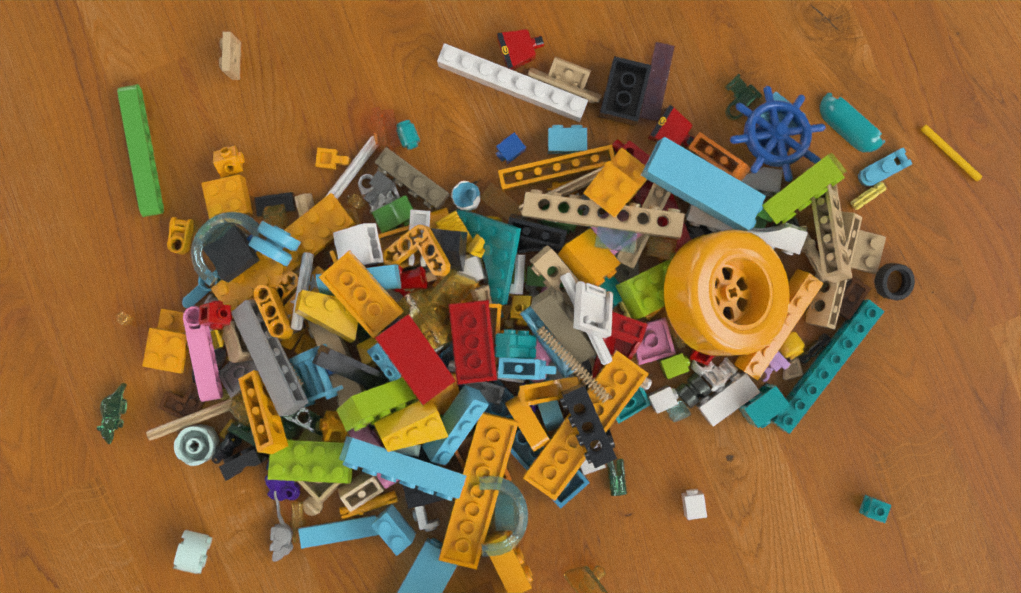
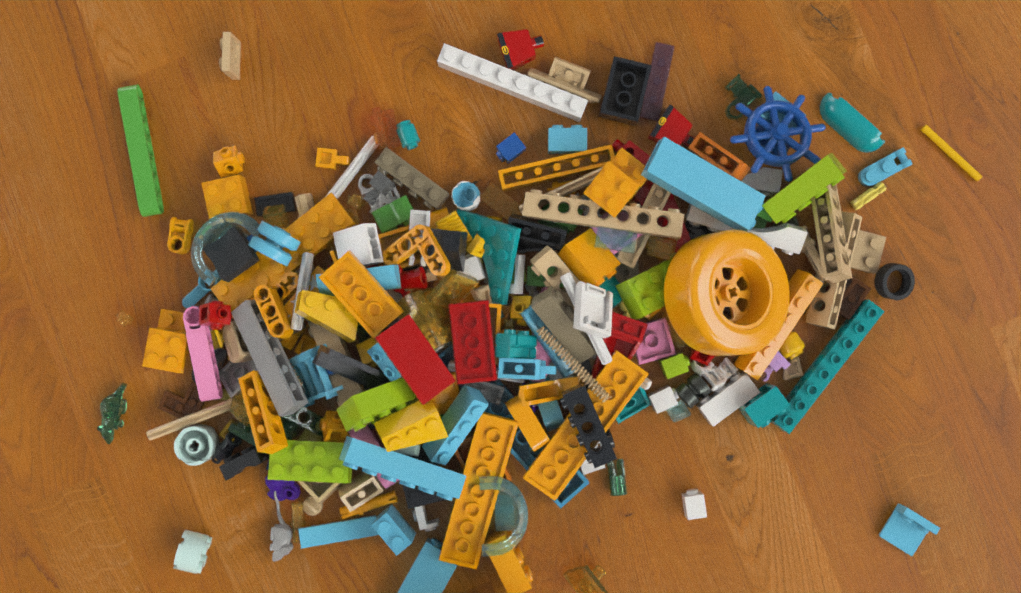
black axle [798,333,831,364] -> none
teal brick [859,495,891,523] -> none
none -> medium azure bracket [879,503,940,556]

